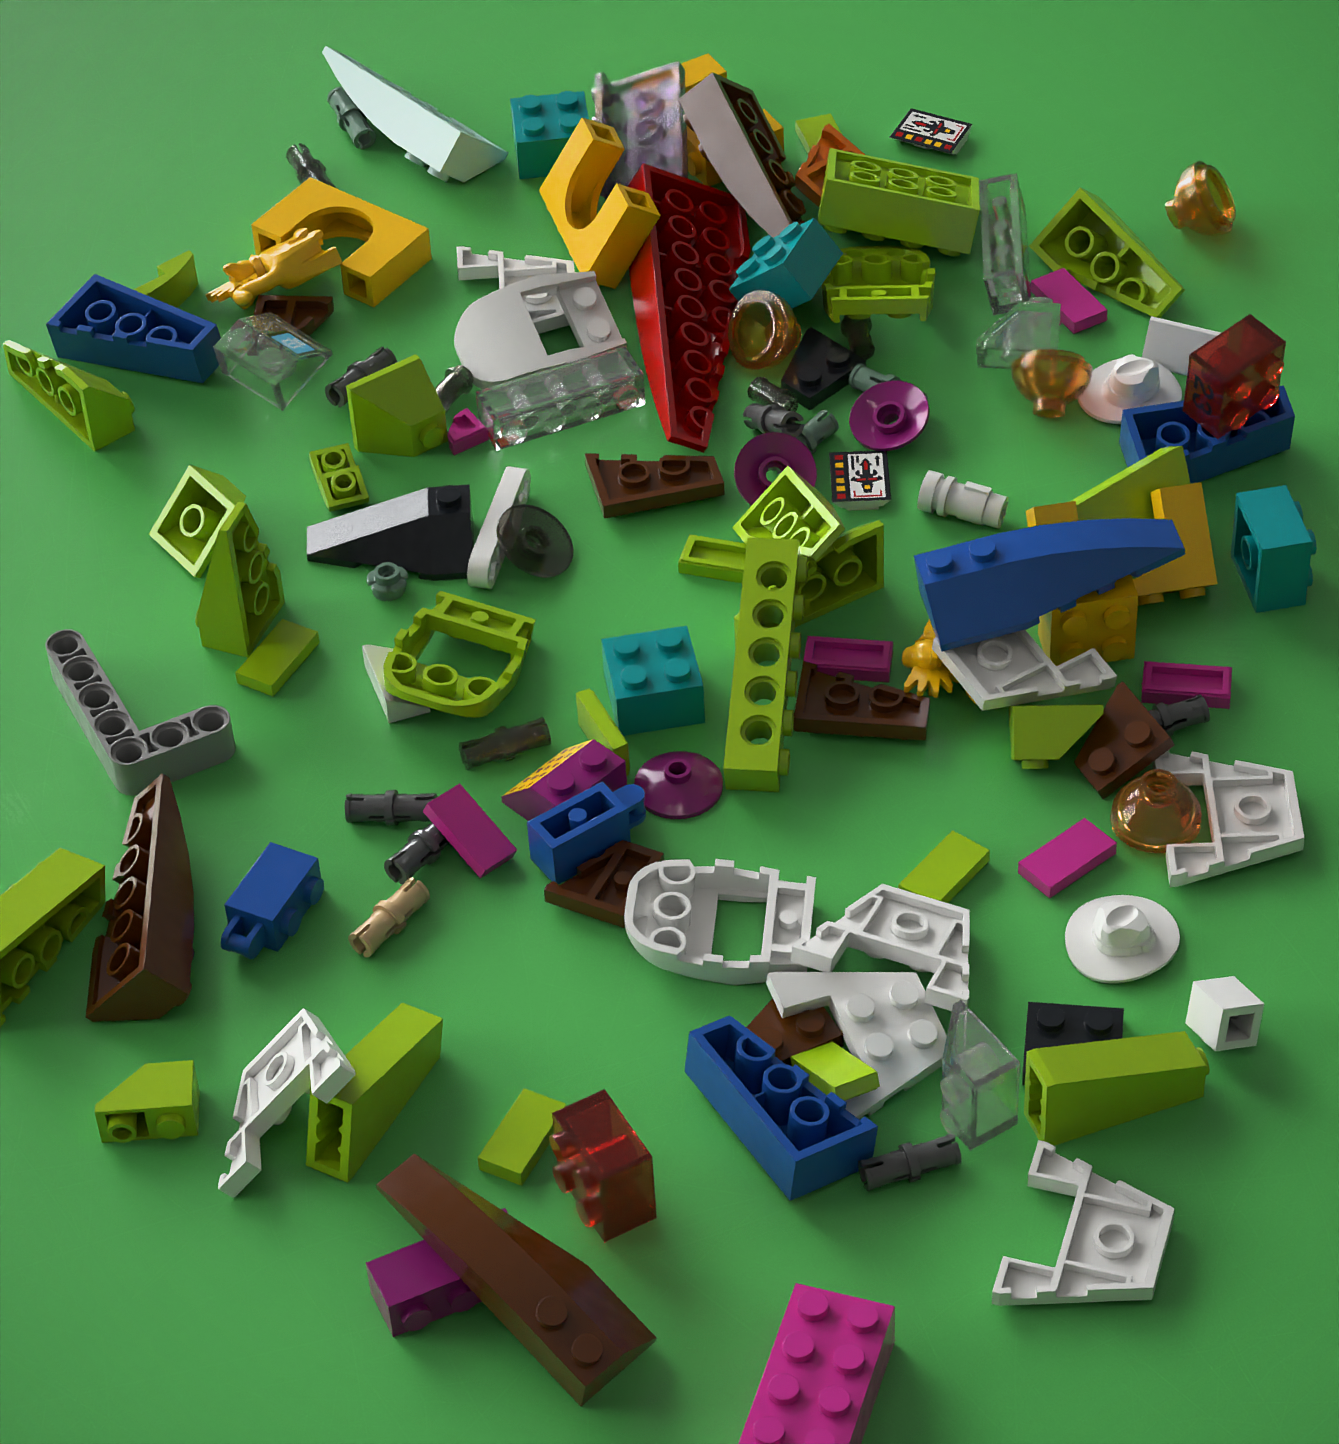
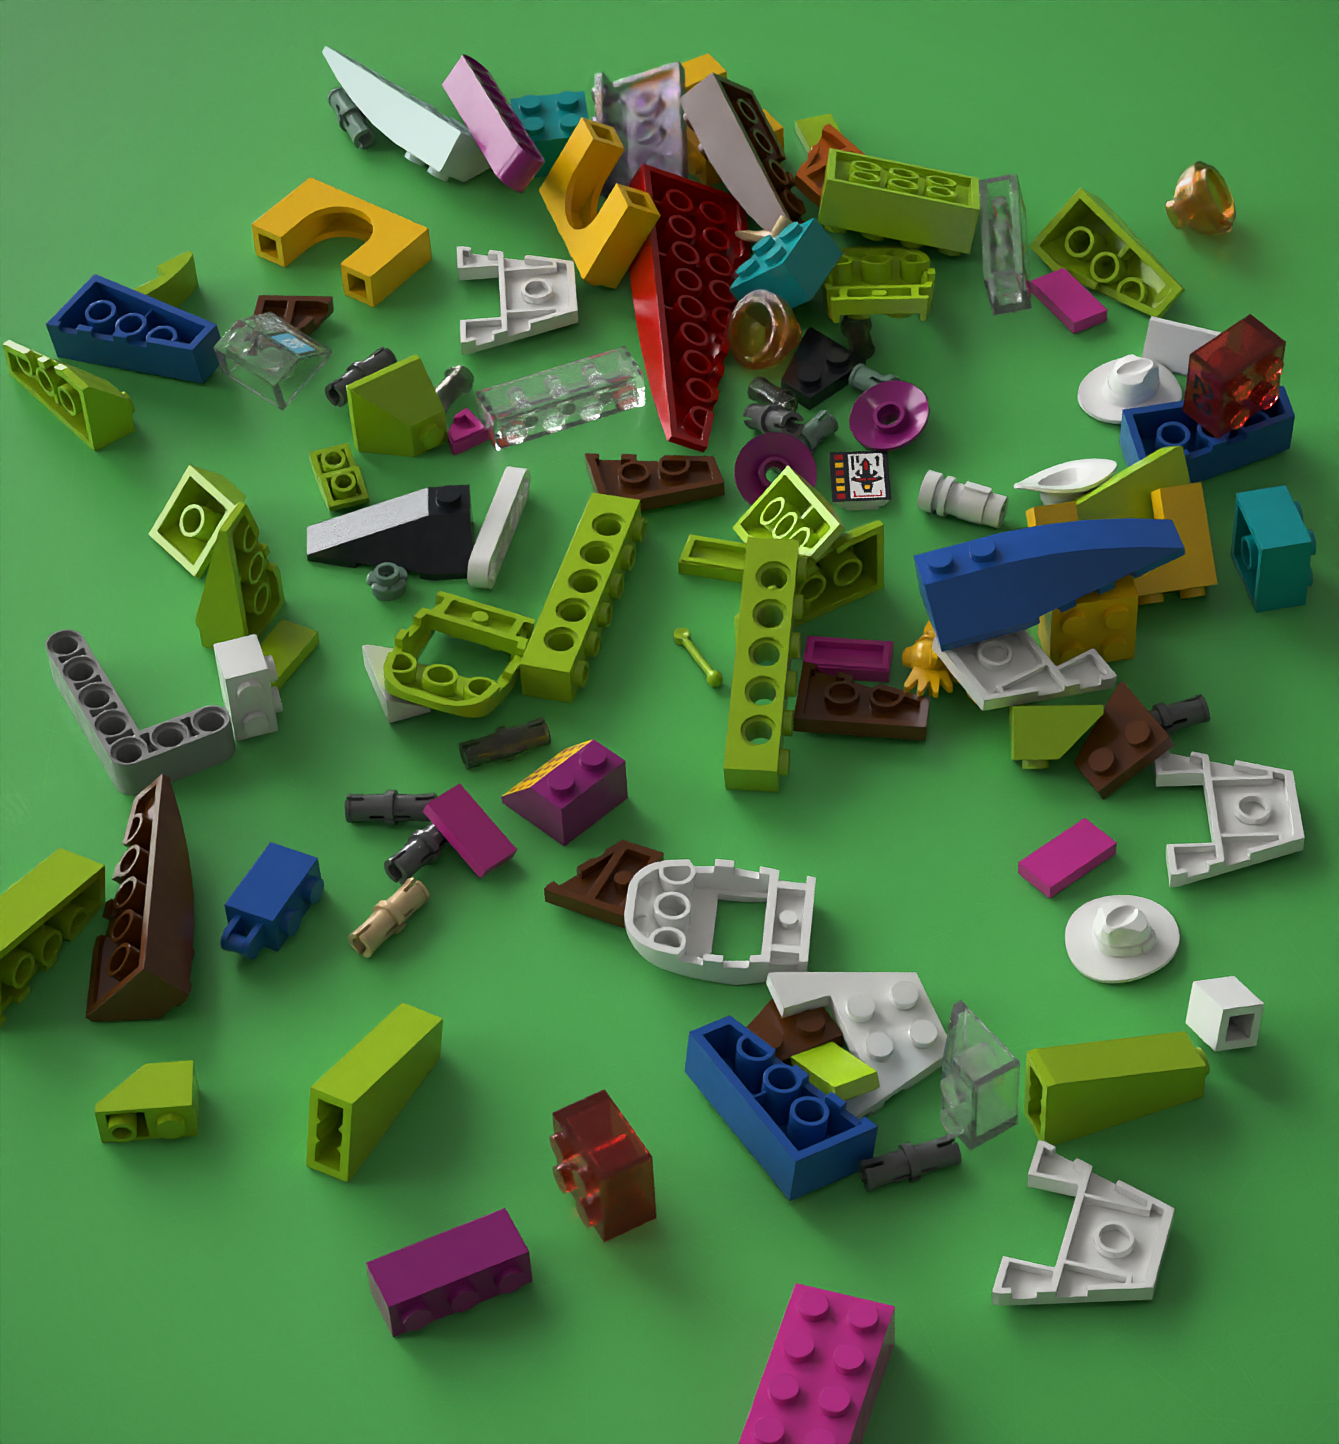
yellow animal [206,228,342,309] -> none
white wing [218,1008,356,1198] -> none
clear smoke pin [286,143,336,188] -> none
reddish brown wedge [376,1154,657,1406] -> none
white slope [454,271,627,395] -> none
lime tile [477,1088,568,1186] -> none
clear smoke dish [496,504,573,578] -> none
blue brick [527,781,646,884] -> none
lime tile [576,688,630,776] -> none
teal brick [601,626,705,736] -> none
magenta dish [634,751,723,819] -> none
white wing [790,884,970,1015] -> none
piece [890,108,972,155] -> none
lime tile [898,830,990,903] -> none
clear slope [976,297,1061,372] -> none
clear orange piece [1011,349,1093,418] -> none
black wing [1022,1002,1124,1085] -> none
clear orange piece [1110,769,1202,853] -> none
dark pink tile [1141,661,1232,709] -> none
none -> white brick [213,634,283,741]
none -> beam [442,54,545,193]
none -> lime brick [519,492,647,703]
none -> lime hinge [673,628,723,687]
none -> tan bar [735,215,793,244]
none -> white hat [1014,458,1117,505]

